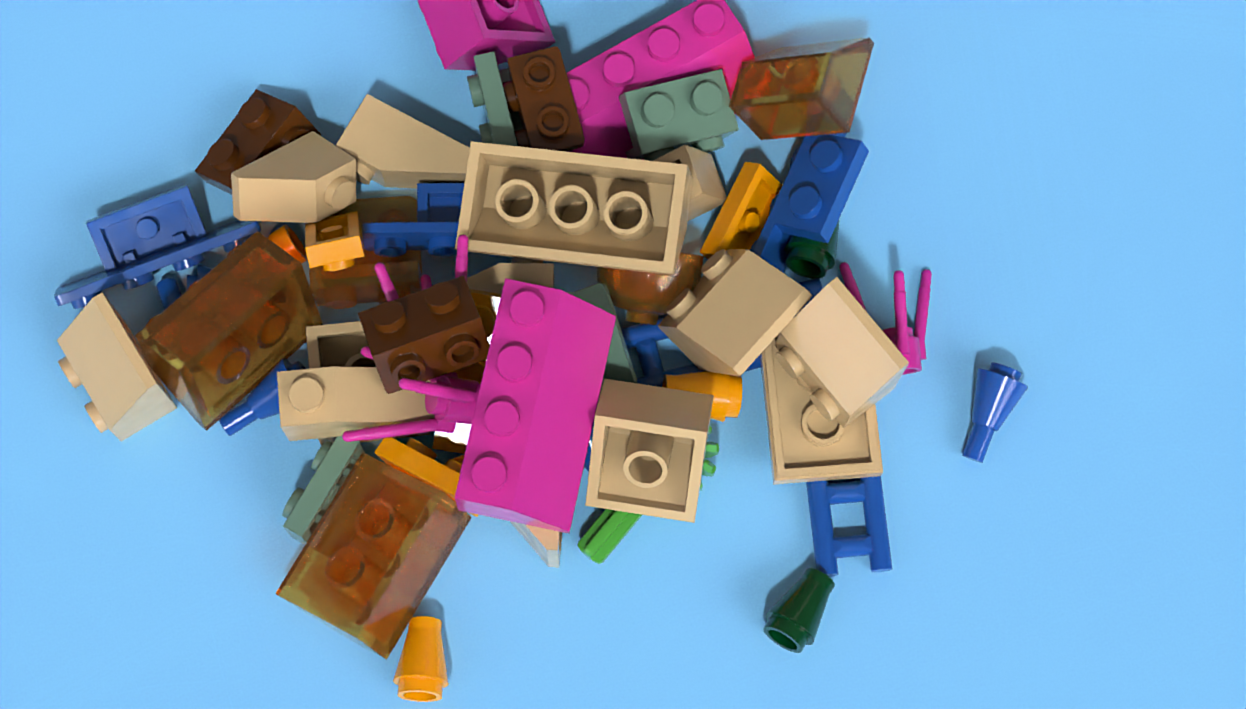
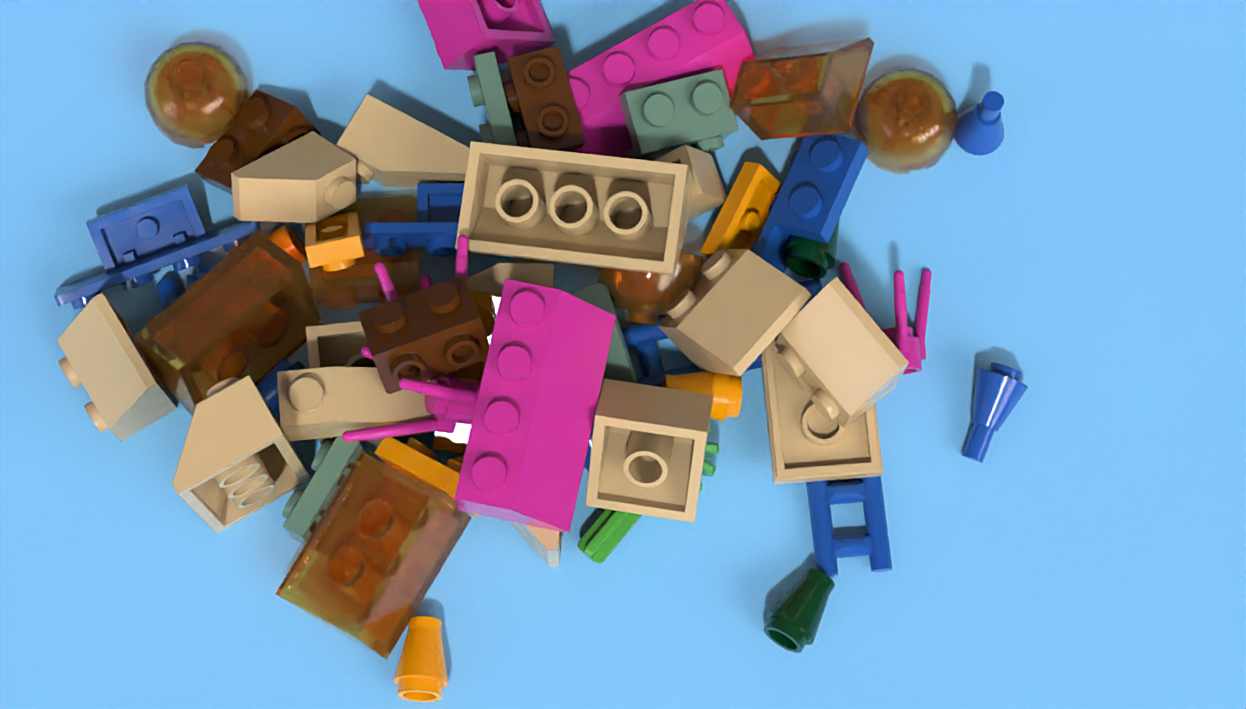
none -> clear orange cylinder [144,40,251,149]
none -> tan slope [172,375,311,534]
none -> clear orange cylinder [852,67,957,174]
none -> blue cone [953,91,1004,155]

